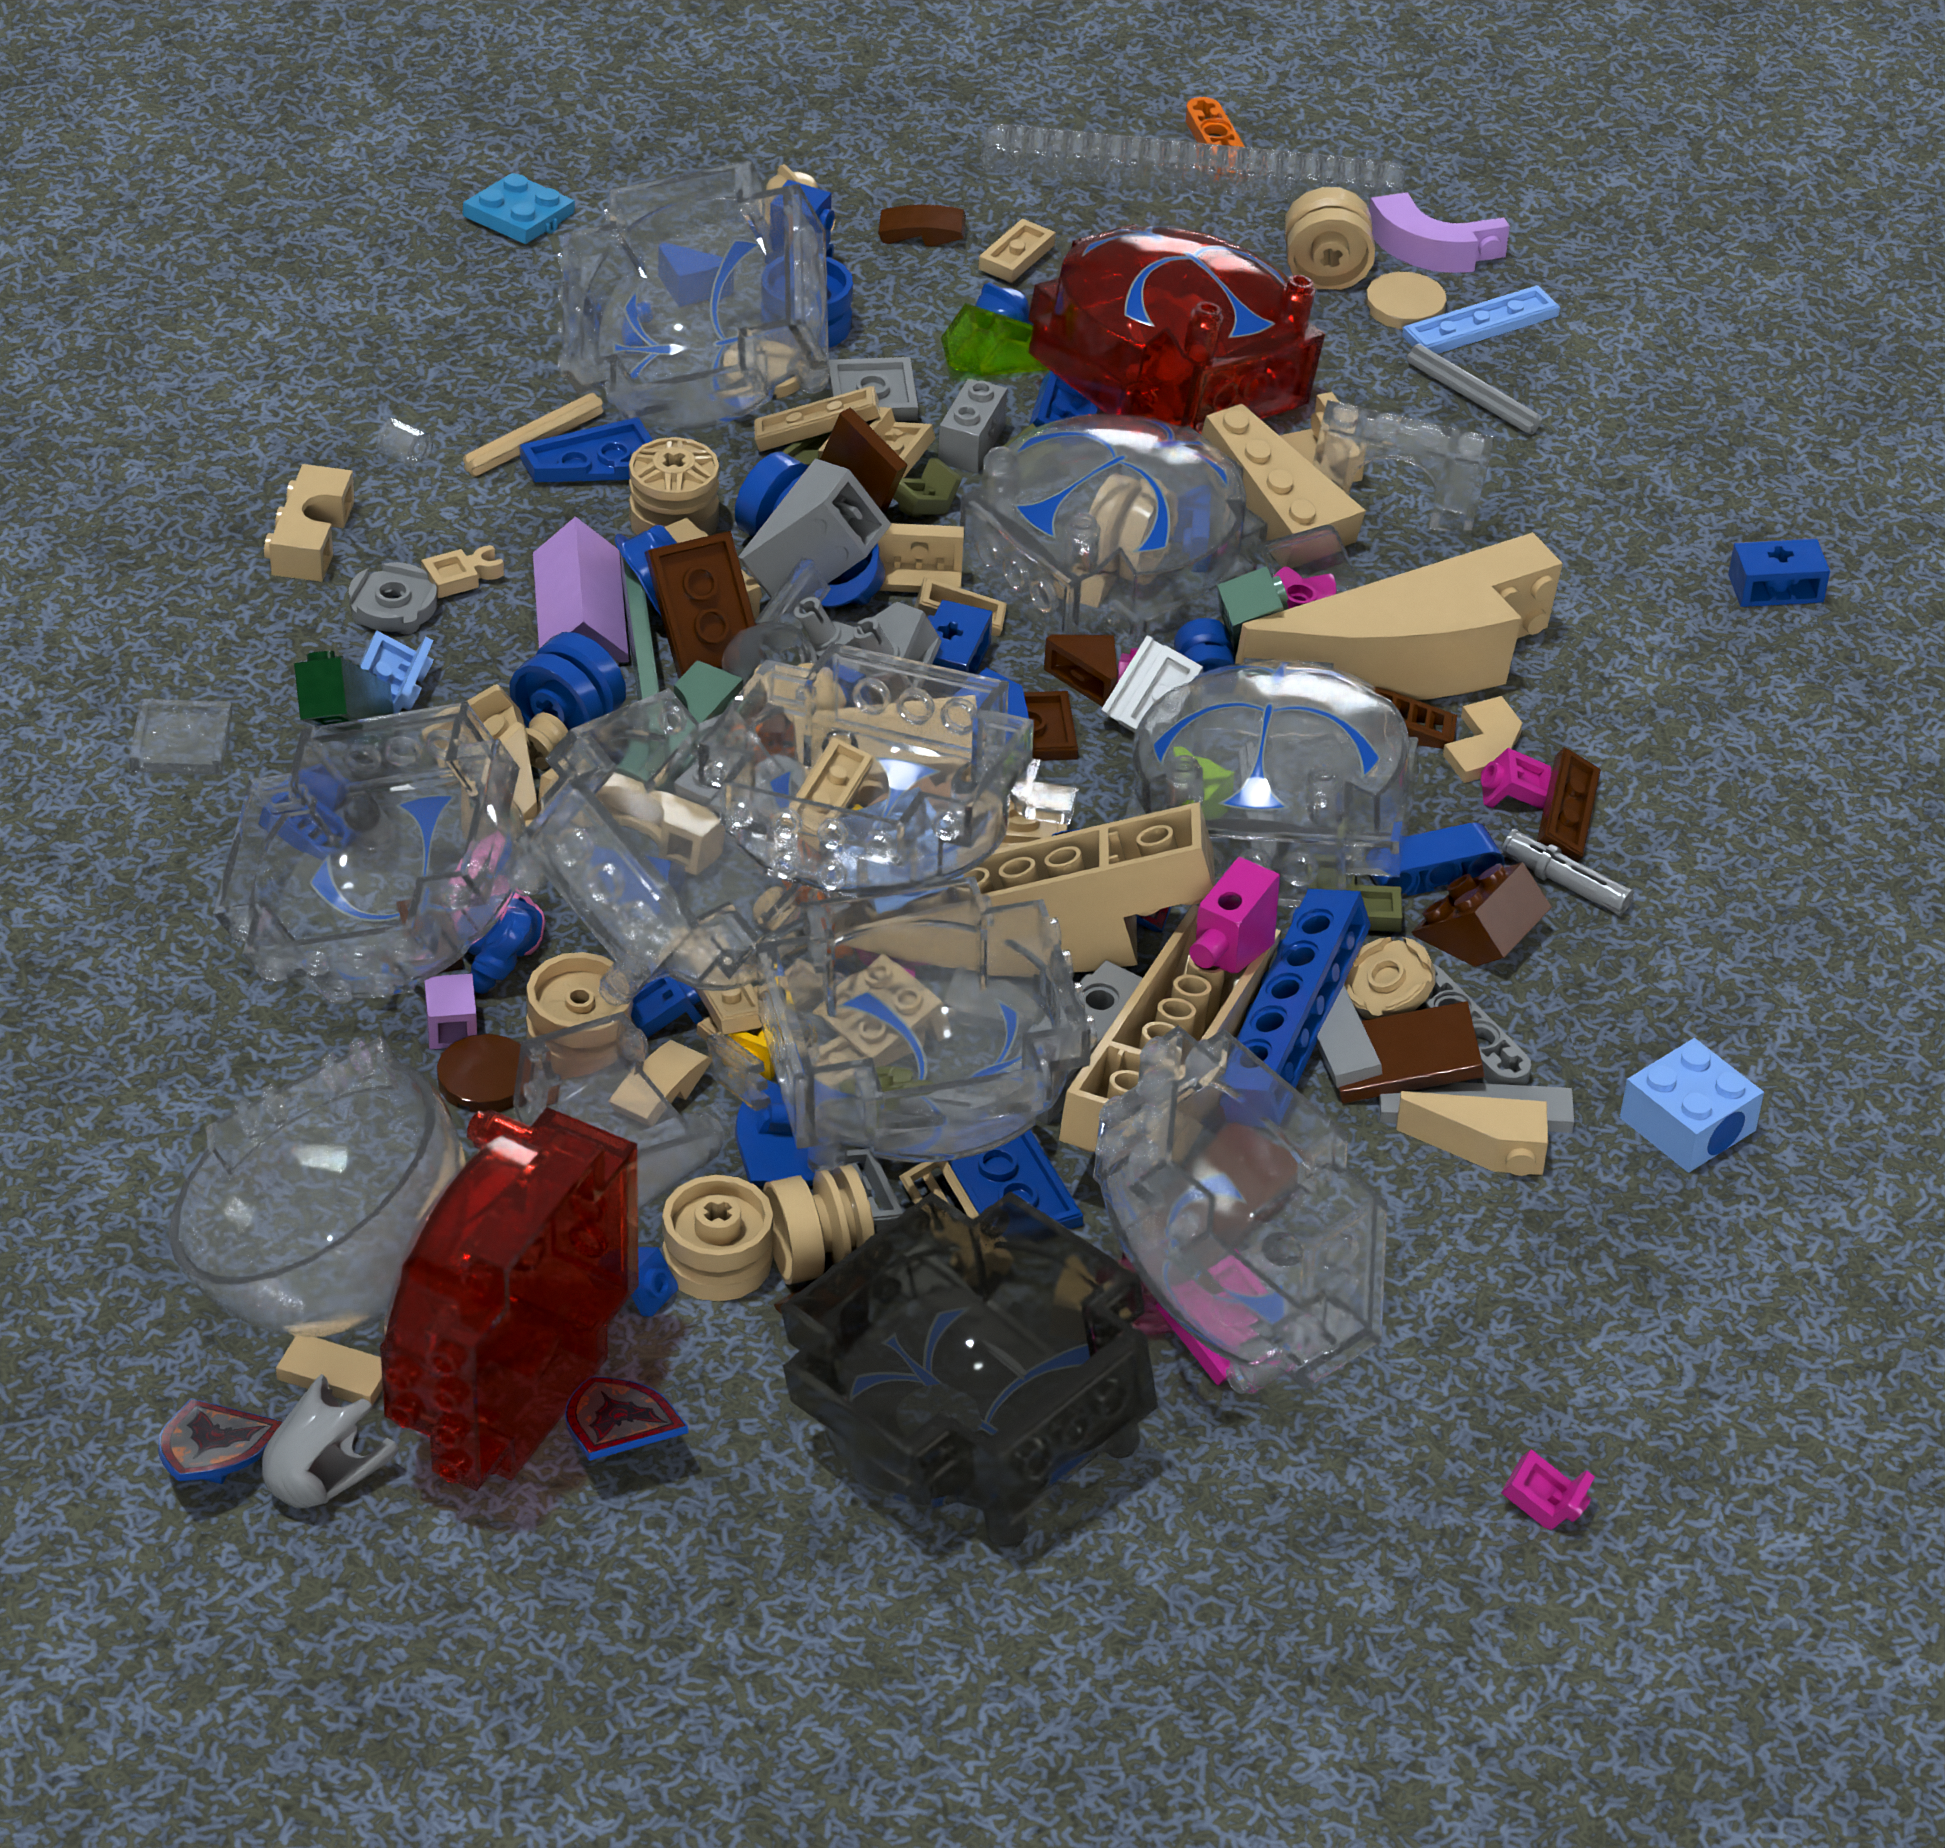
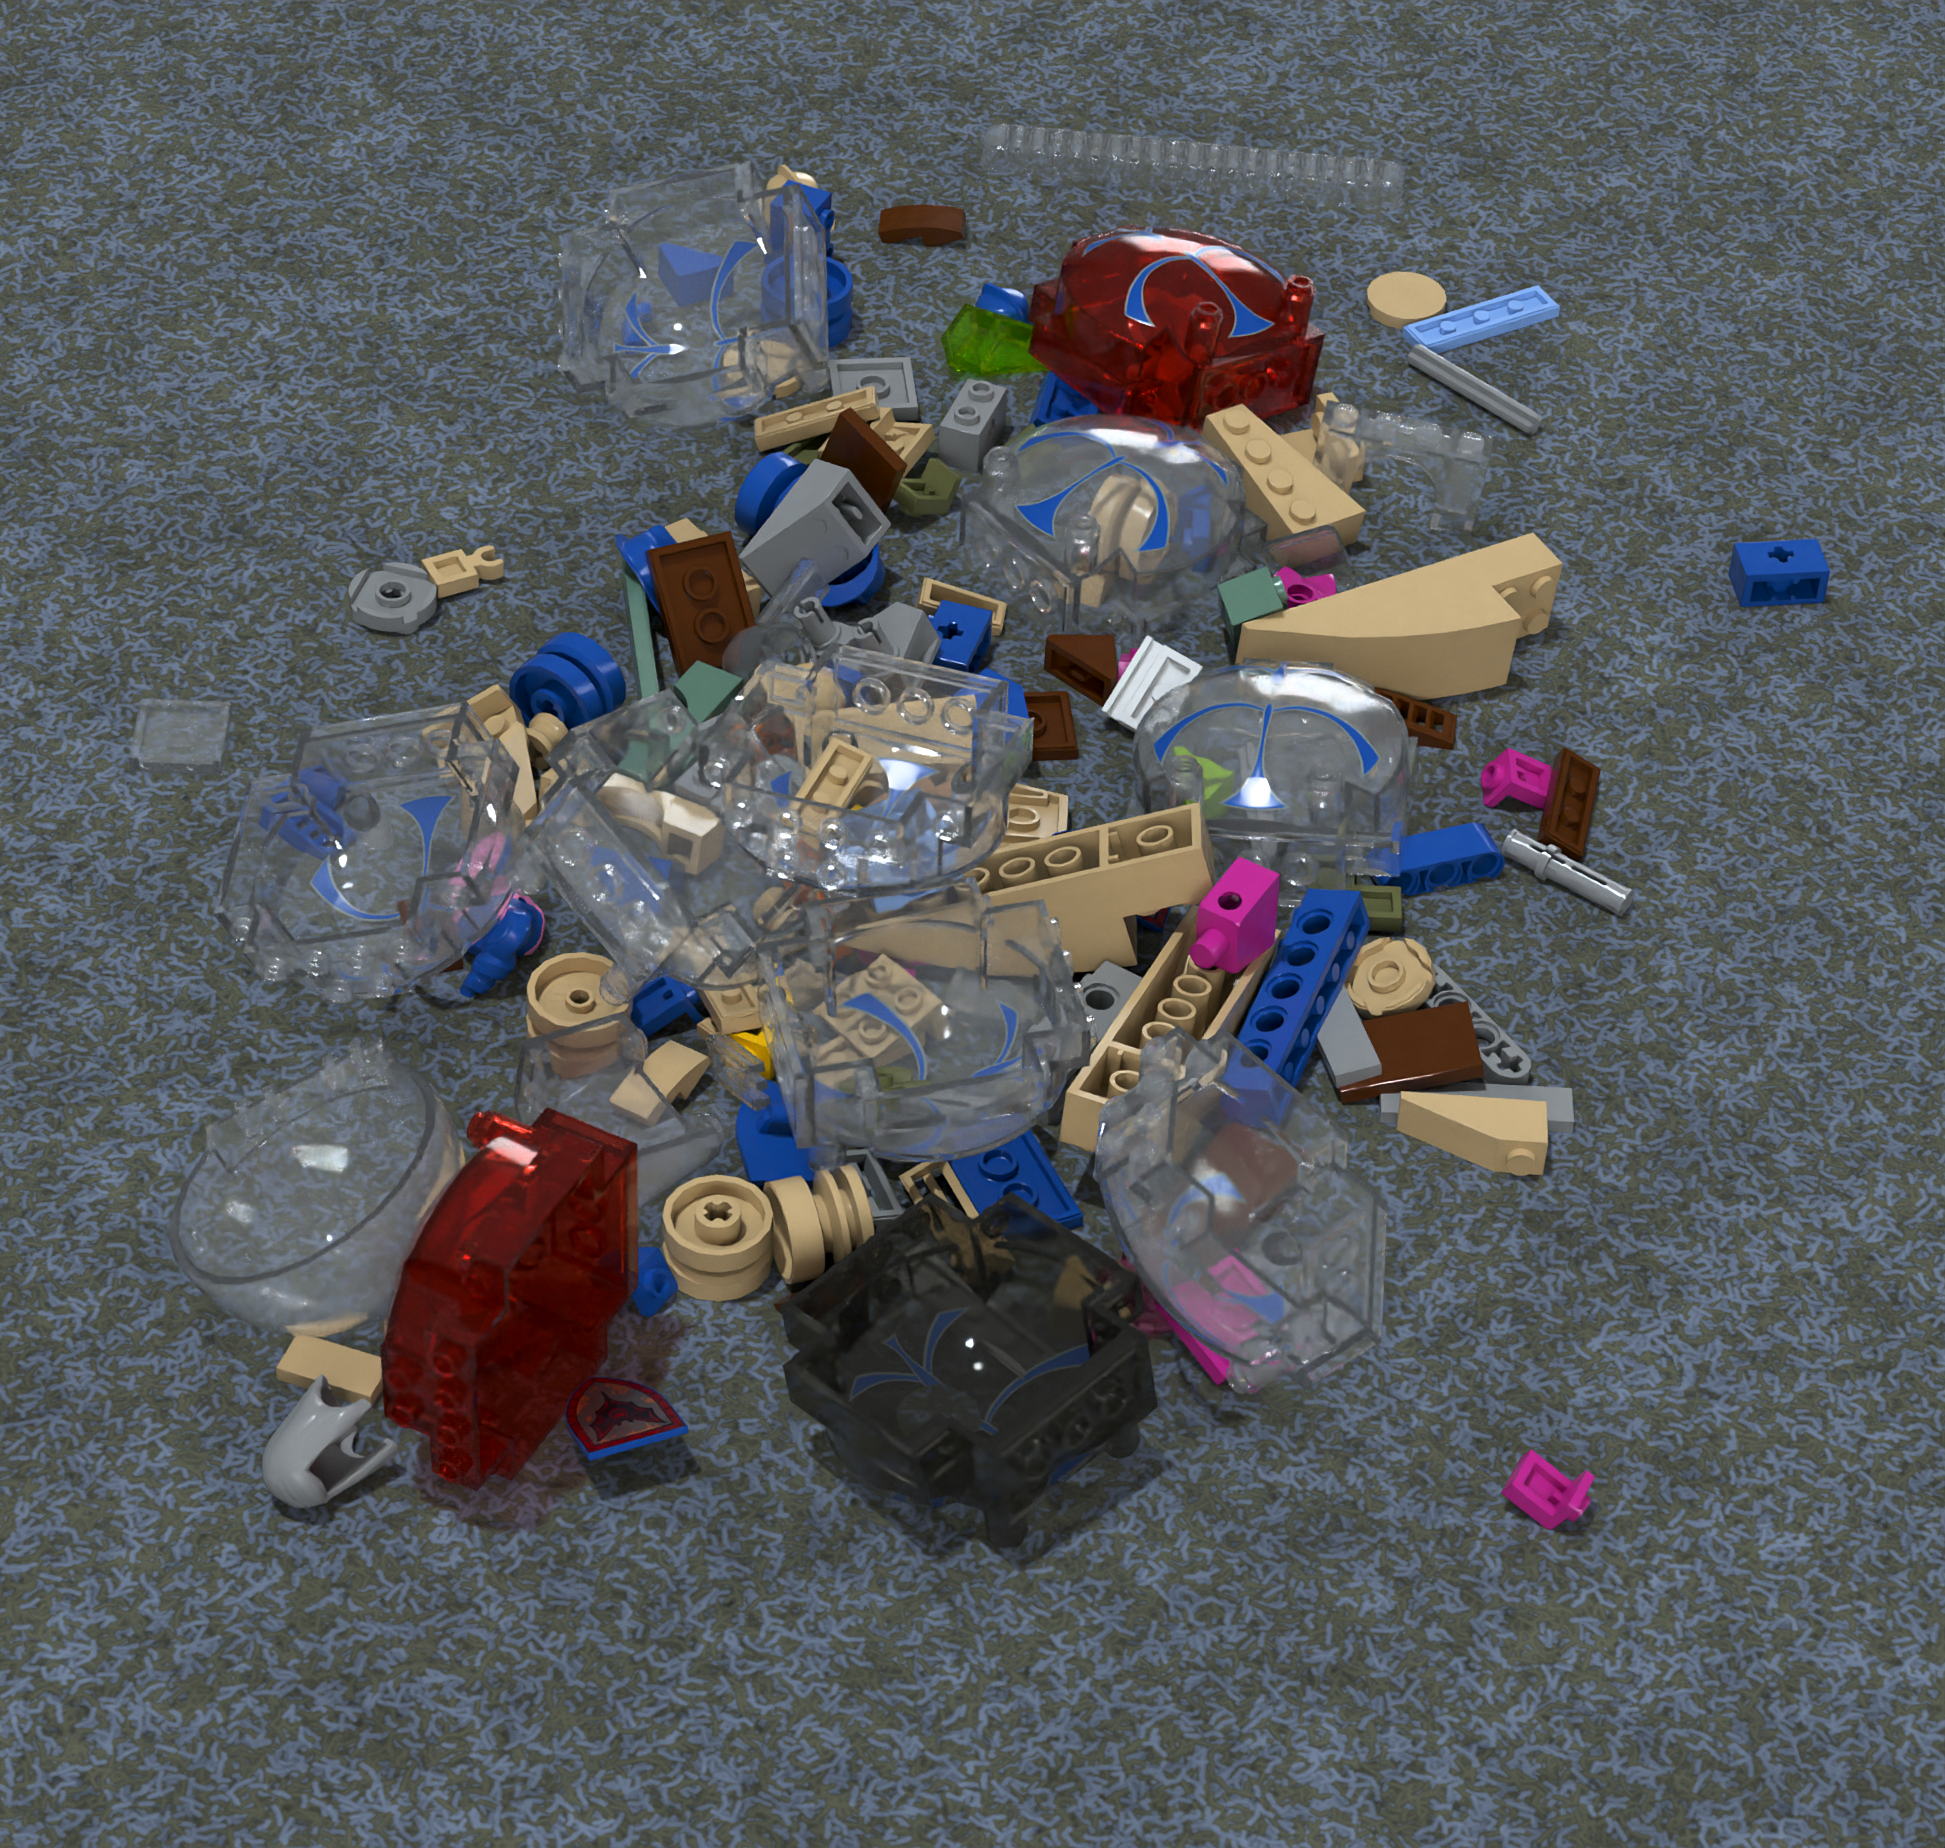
shield [158,1398,283,1485] -> none
tan arch [264,464,354,582] -> none
dark green brick [294,651,397,743] -> none
light blue bracket [360,630,434,719] -> none
clear beam [376,418,433,469] -> none
lavender brick [424,974,477,1049] -> none
reddish brown tile [437,1034,534,1114] -> none
dark azure plate [463,173,575,244] -> none
tan axle [463,393,603,477] -> none
blue wing [520,417,653,482] -> none
lavender slope [533,517,629,663] -> none
tan wheel [629,437,719,536] -> none
tan bracket [878,523,964,593] -> none
tan plate [978,219,1056,283] -> none
clear tile [988,753,1079,825] -> none
blue wheel [1174,618,1236,700] -> none
orange beam [1185,97,1246,174] -> none
tan wheel [1284,187,1375,289] -> none
lavender arch [1369,192,1510,273] -> none
reddish brown slope [1411,862,1552,967] -> none
tan tile [1443,696,1523,783] -> none
light blue brick [1620,1038,1764,1173] -> none

